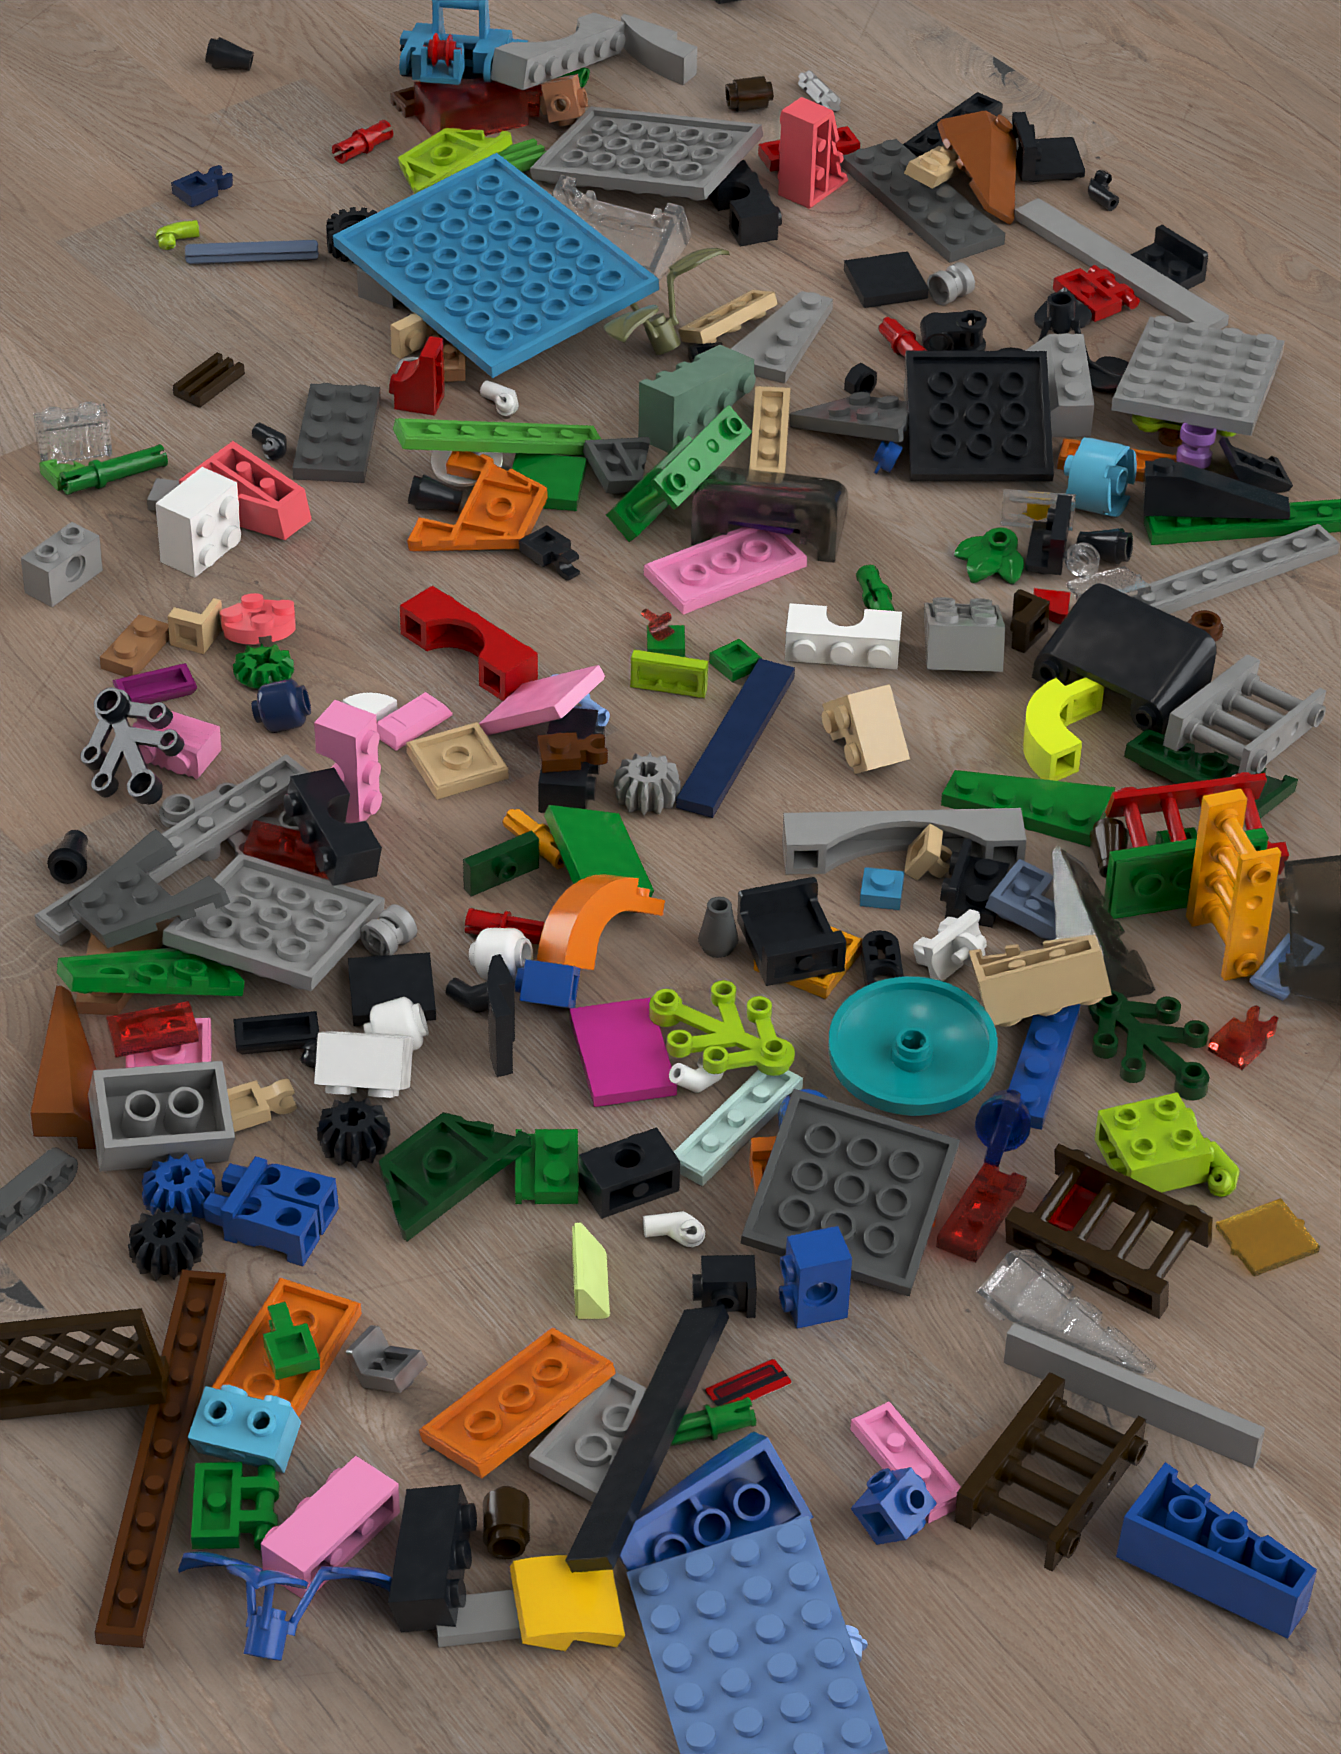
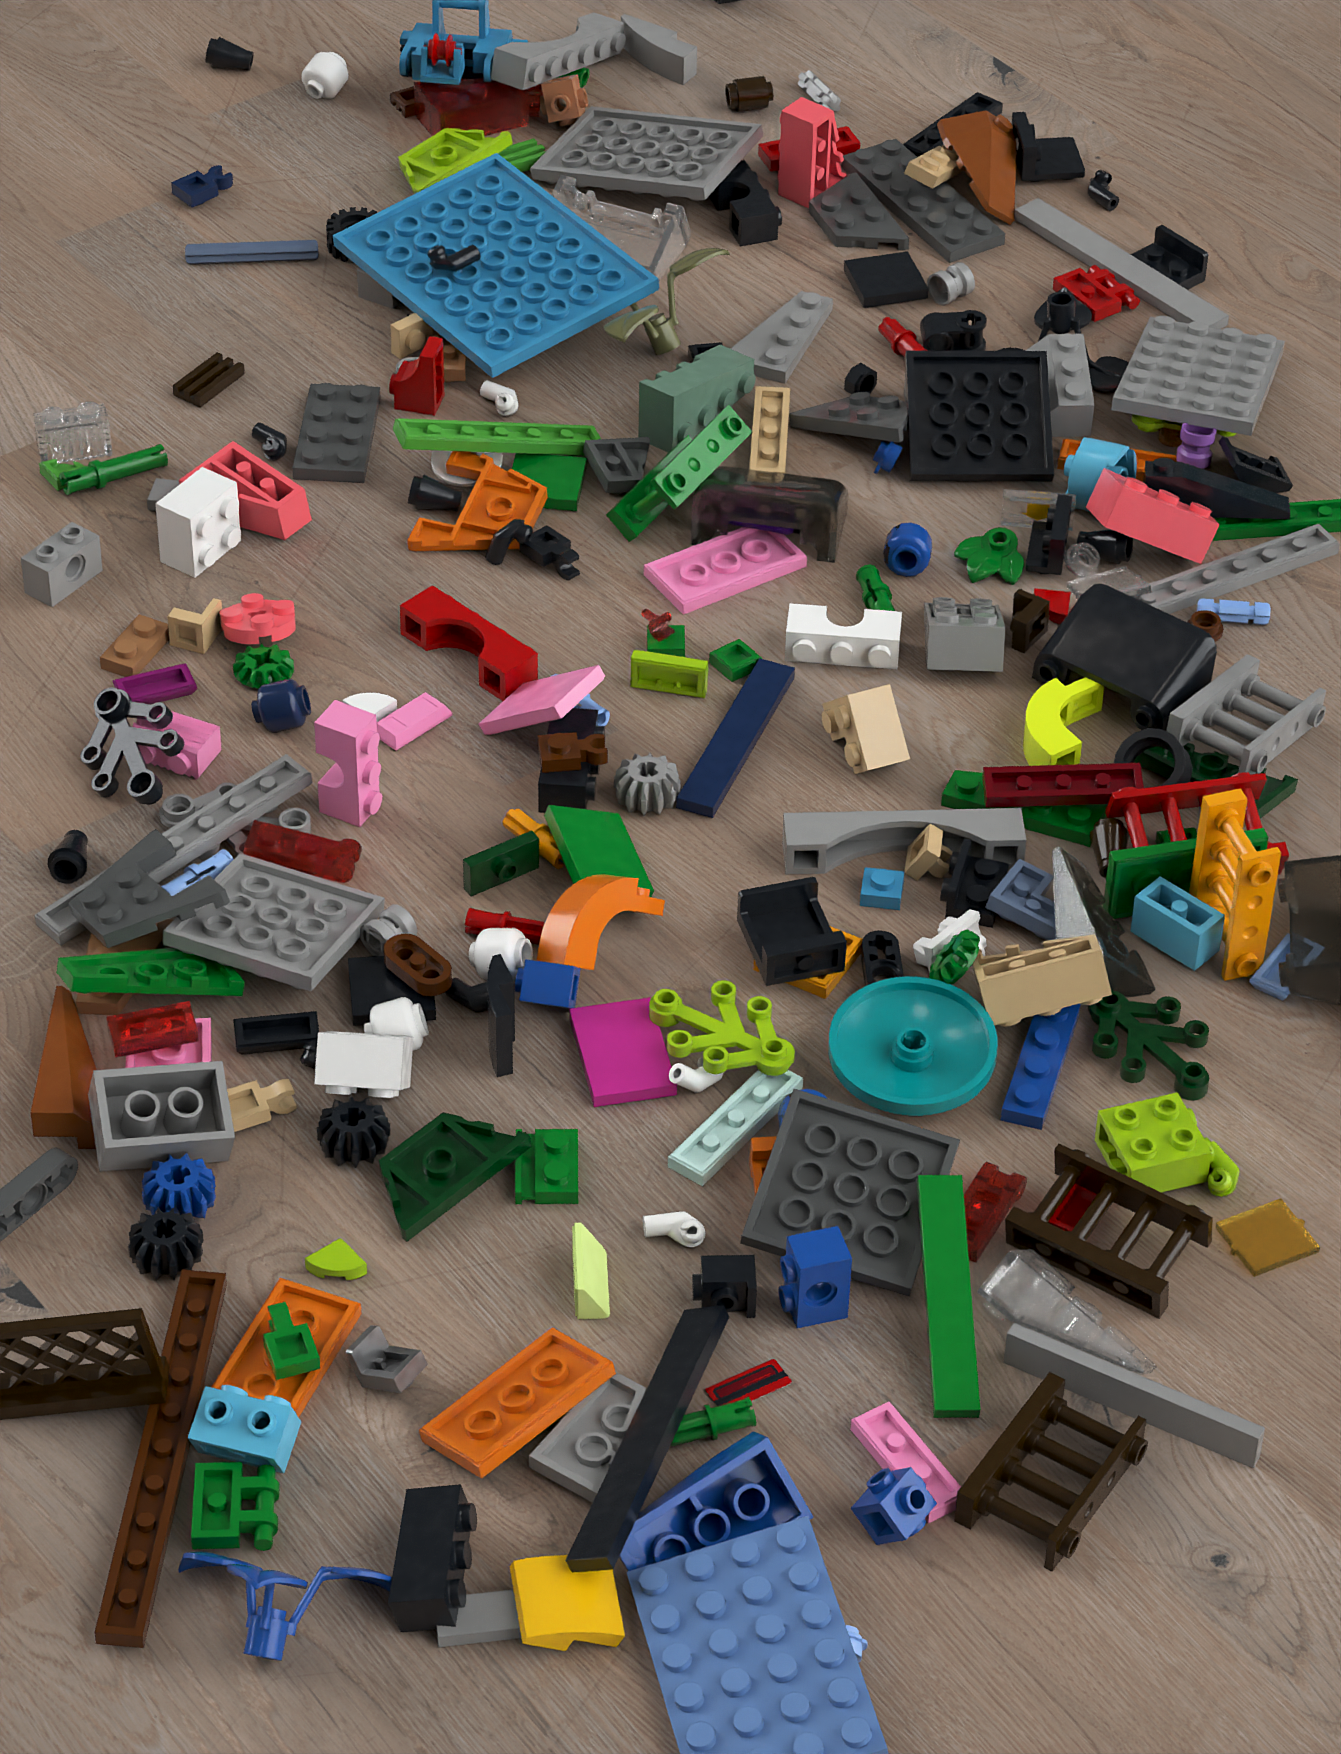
lime arm [155,220,200,250] -> none
blue hips [203,1156,339,1267] -> none
bright pink brick [261,1456,400,1599] -> none
black arch [284,767,382,886] -> none
red pin [332,119,394,164] -> none
tan tile [406,722,509,800] -> none
dark brown brick [483,1486,530,1559] -> none
black brick [579,1127,680,1219] -> none
tan plate [678,290,778,344] -> none
dark grey cone [698,897,739,958] -> none
clear blue piece [975,1089,1031,1167] -> none
blue wedge [1116,1462,1317,1639] -> none
clear red plate [1208,1005,1278,1070] -> none
none -> light blue pin [161,849,234,896]
none -> white head [301,52,349,99]
none -> lime tile [305,1238,367,1280]
none -> reddish brown plate [384,934,452,996]
none -> black arm [427,244,481,271]
none -> black arm [485,519,533,565]
none -> dark grey wing [809,172,909,250]
none -> blue head [883,522,932,577]
none -> green tile [917,1175,981,1418]
none -> green gear [929,929,980,985]
none -> dark red plate [982,763,1144,808]
none -> coral wedge [1086,468,1220,564]
none -> black tyre [1114,728,1193,786]
none -> medium azure brick [1130,876,1225,971]
none -> light blue axle [1197,598,1271,625]

